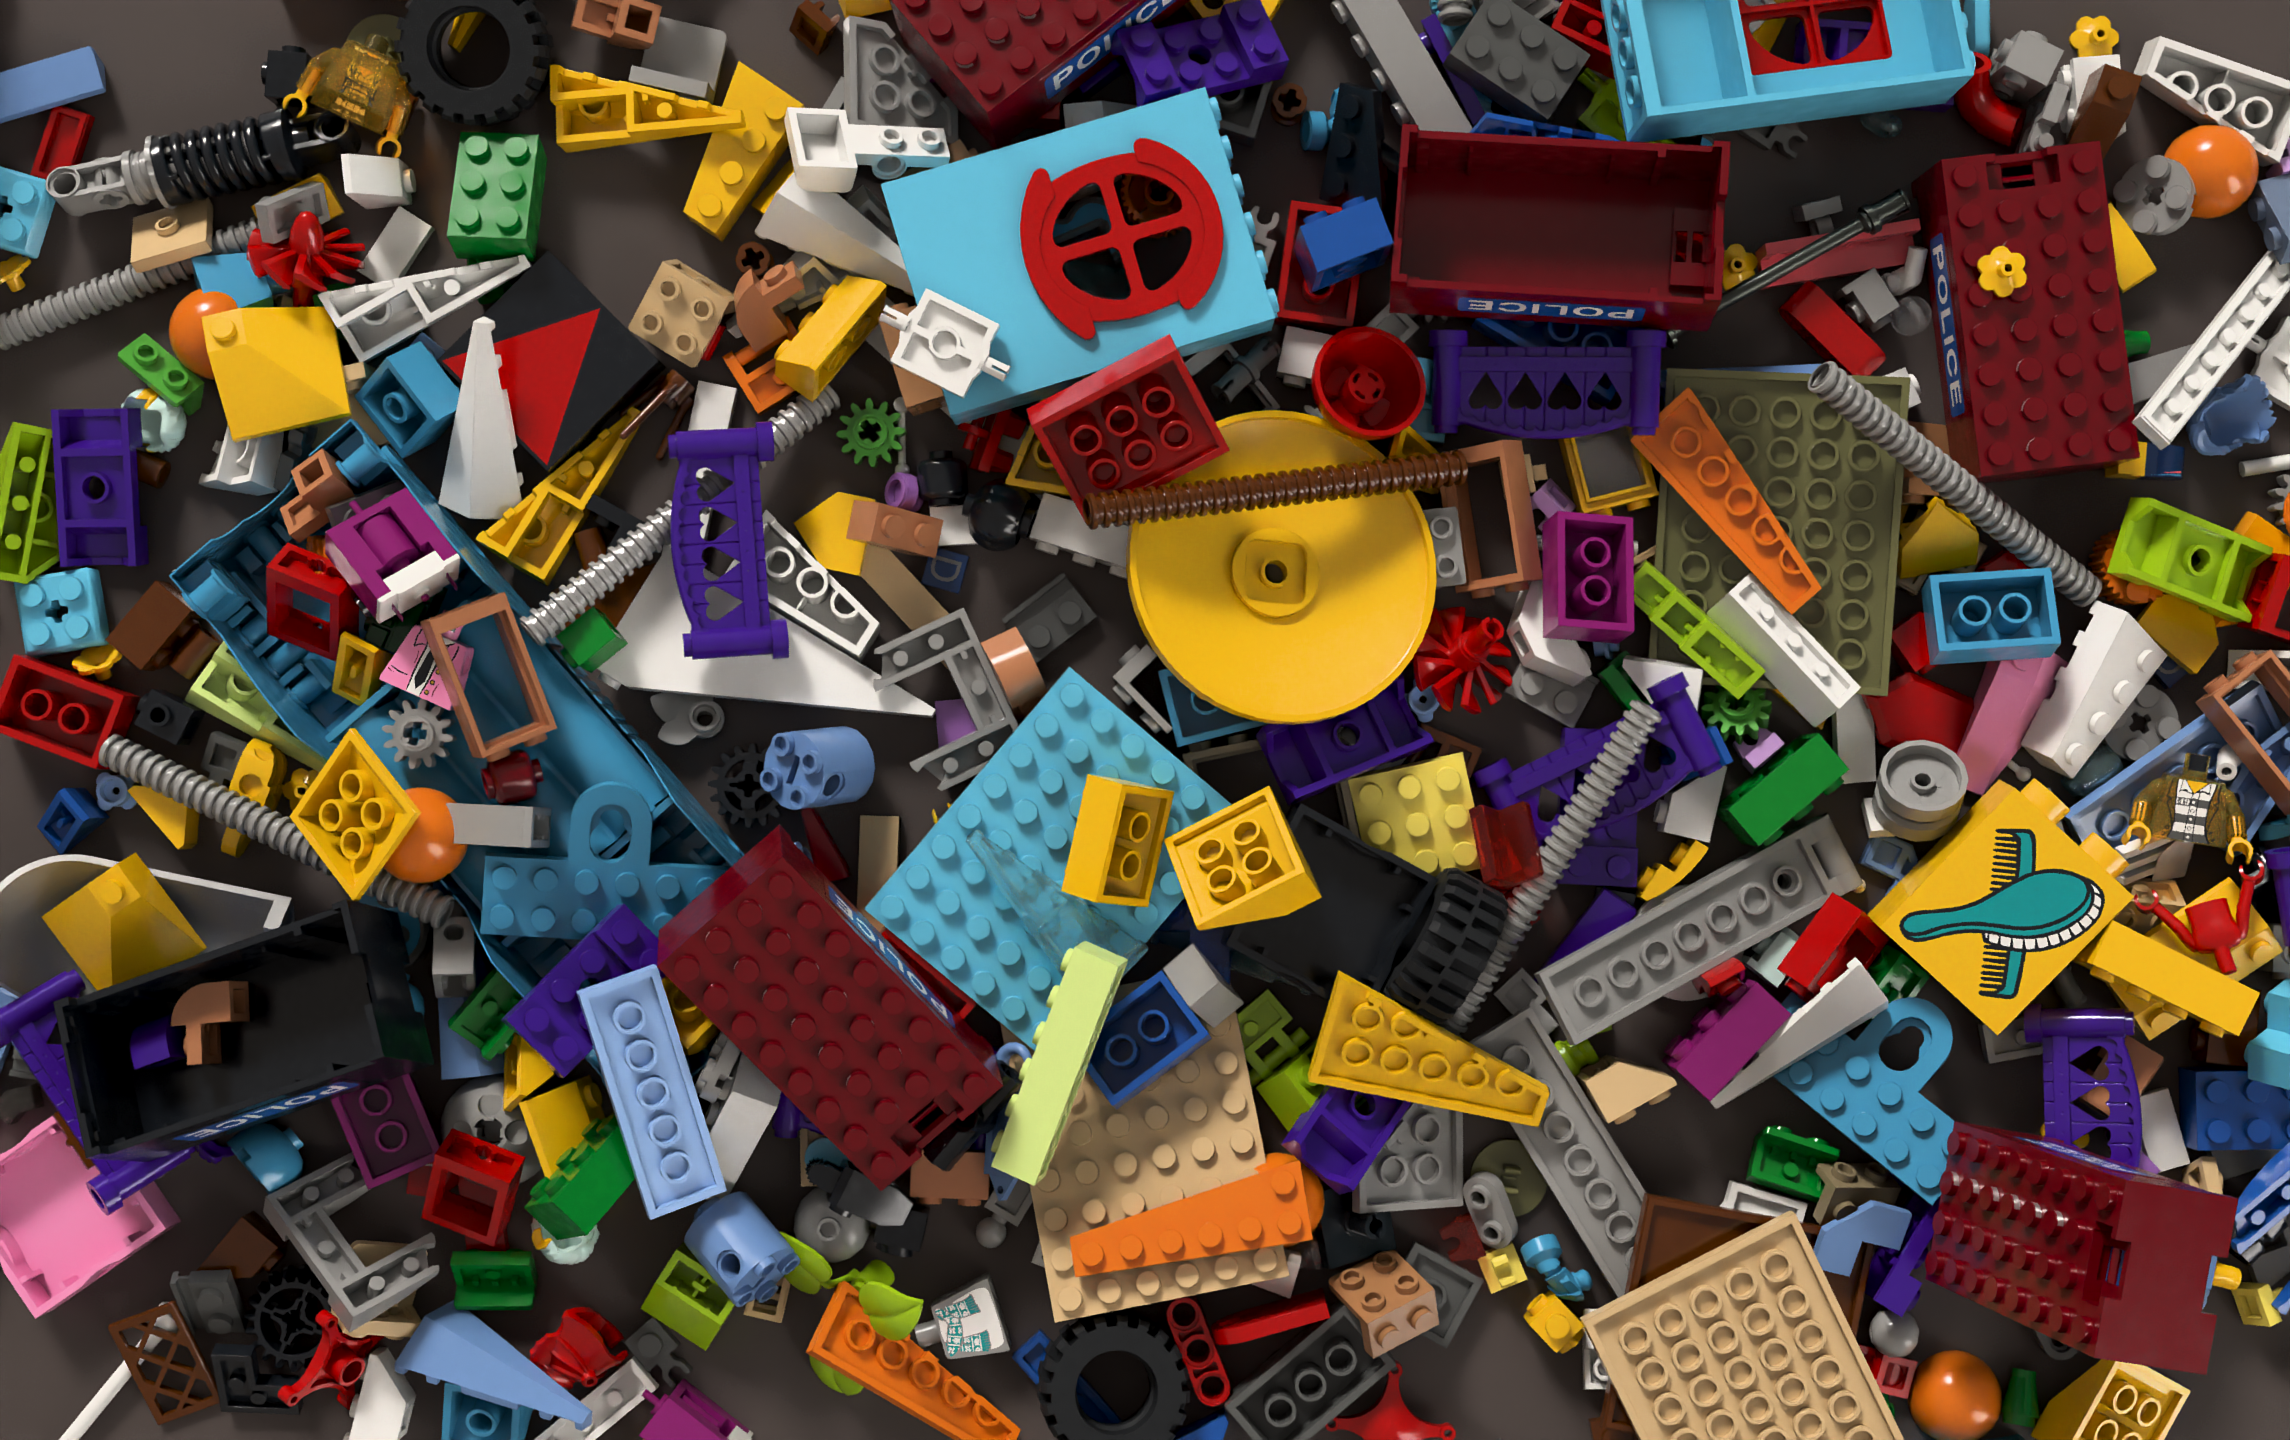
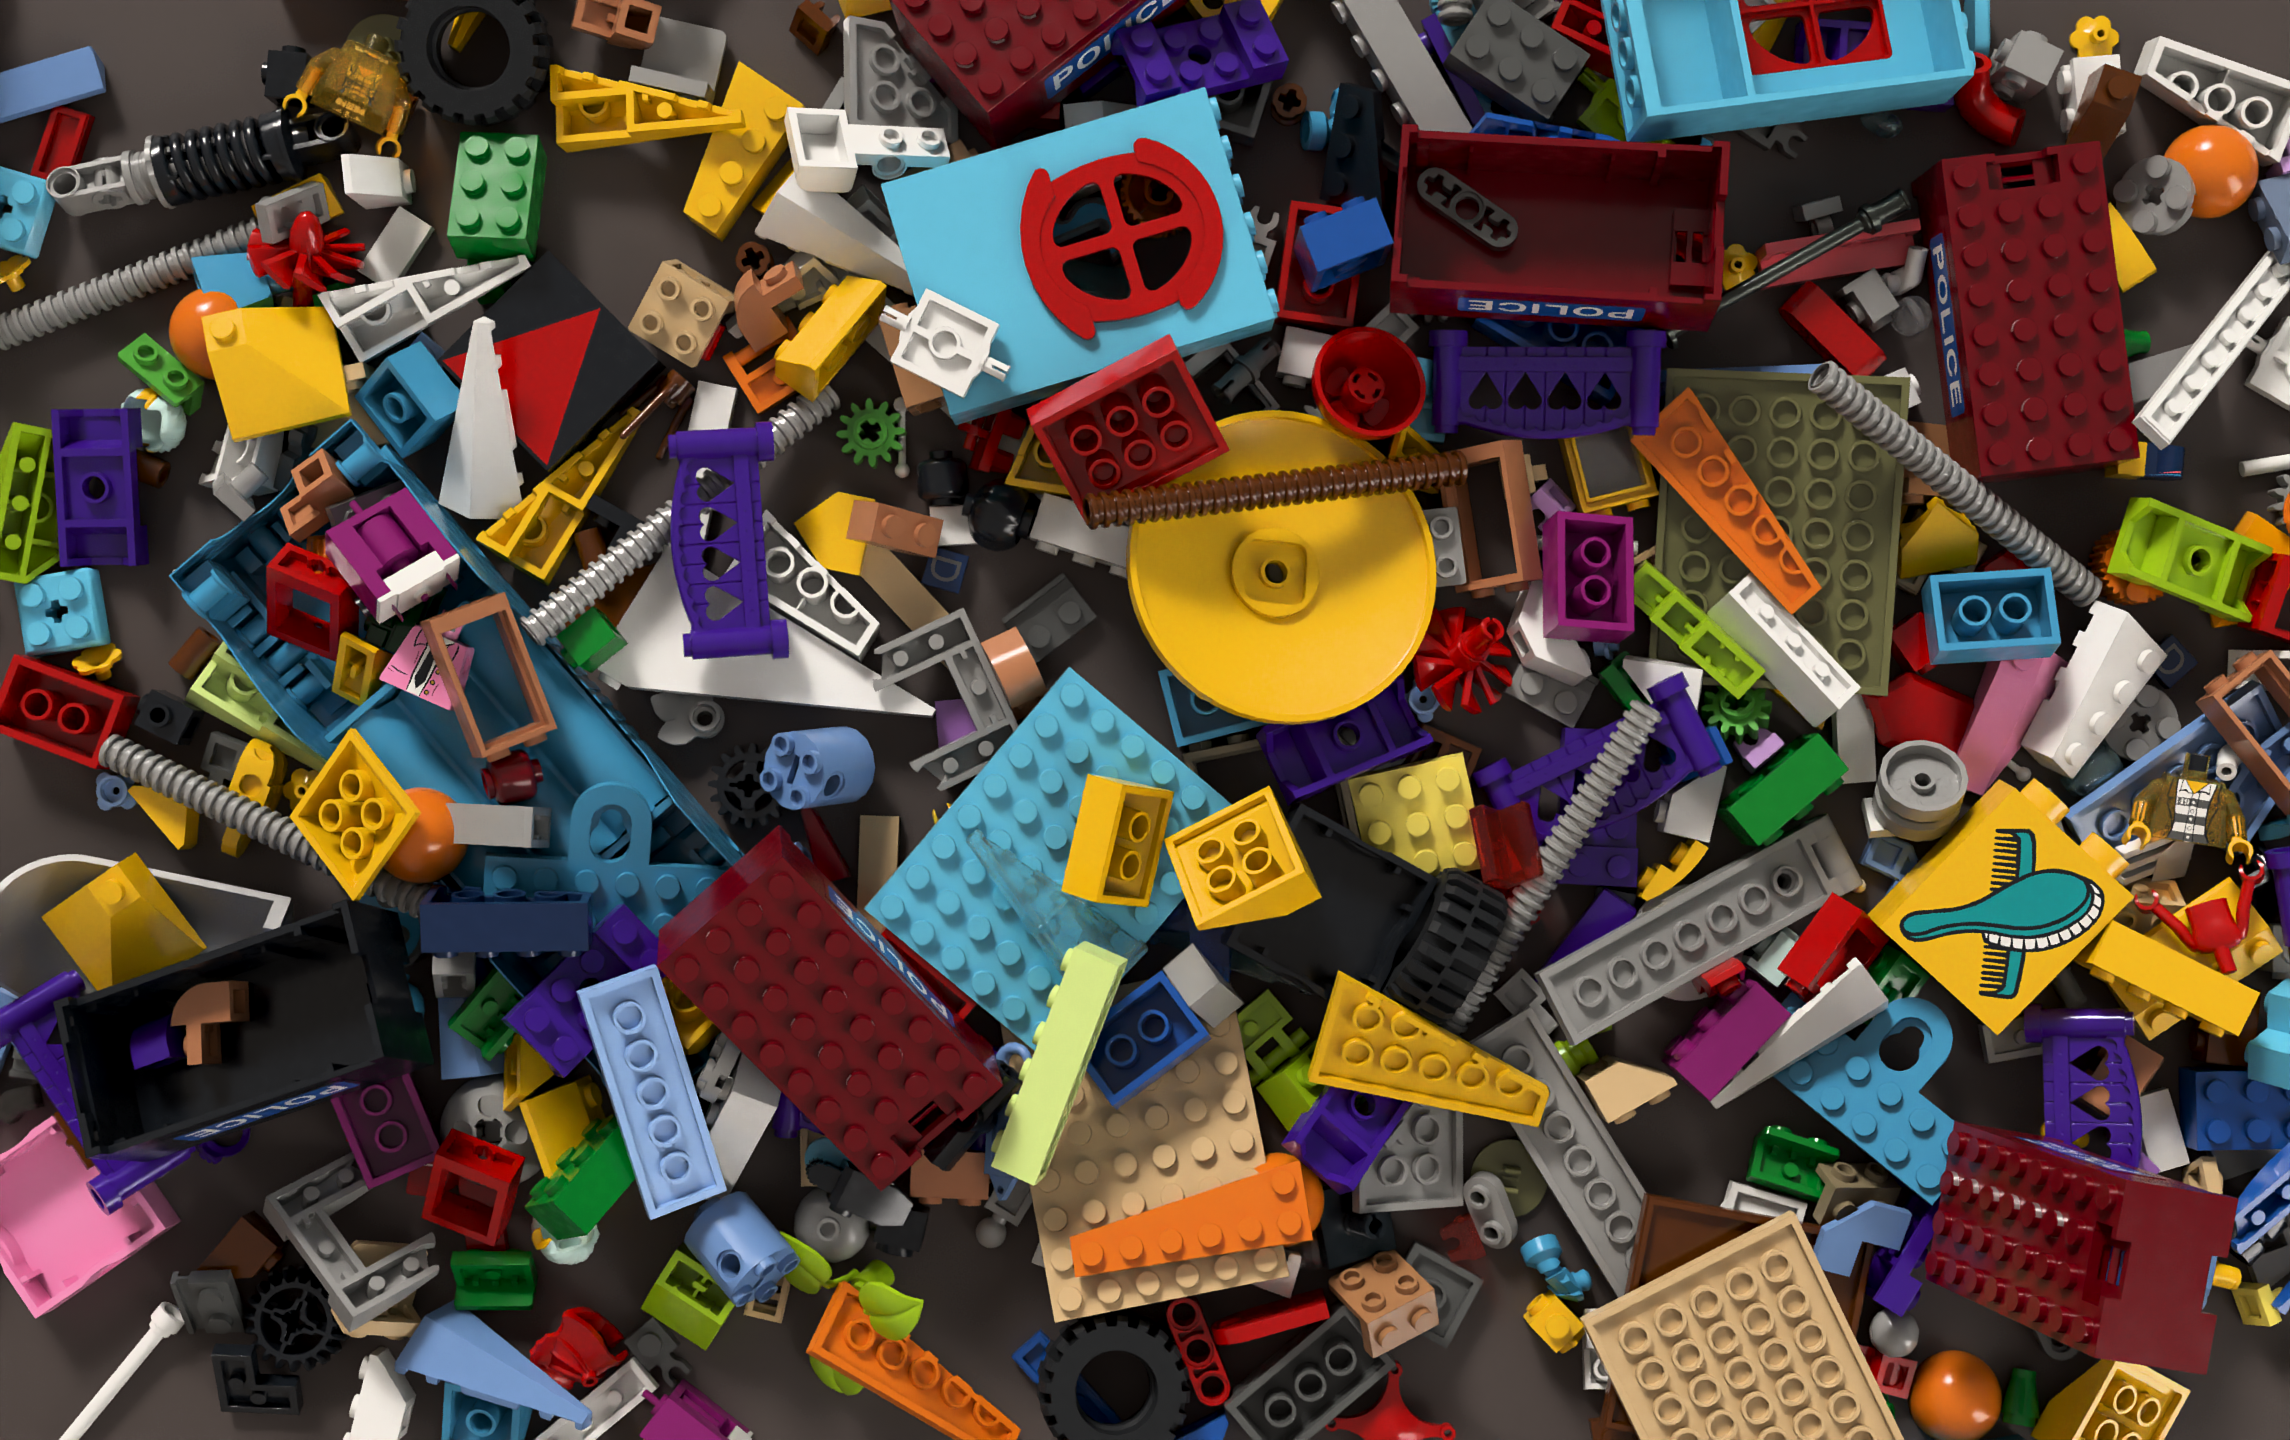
blue slope [37,788,110,855] -> none
reddish brown brick [105,580,201,671] -> none
reddish brown window [108,1300,220,1425] -> none
tan plate [130,198,213,273] -> none
dark azure cylinder [226,1123,304,1194] -> none
red piece [278,1309,384,1410] -> none
light grey gear [382,698,457,769] -> none
medium lavender tile [884,472,923,512] -> none
torso [914,1272,1012,1359] -> none
light grey bracket [1112,644,1173,734] -> none
light yellow tile [1475,1241,1528,1294] -> none
yellow plant [1977,246,2027,298] -> none
light grey plate [2015,81,2070,154] -> none
yellow slope [2135,594,2219,675] -> none
medium blue hair [2186,374,2277,456] -> none
none -> light grey tile [212,462,269,522]
none -> dark blue wedge [419,885,593,958]
none -> dark grey beam [1417,167,1518,252]

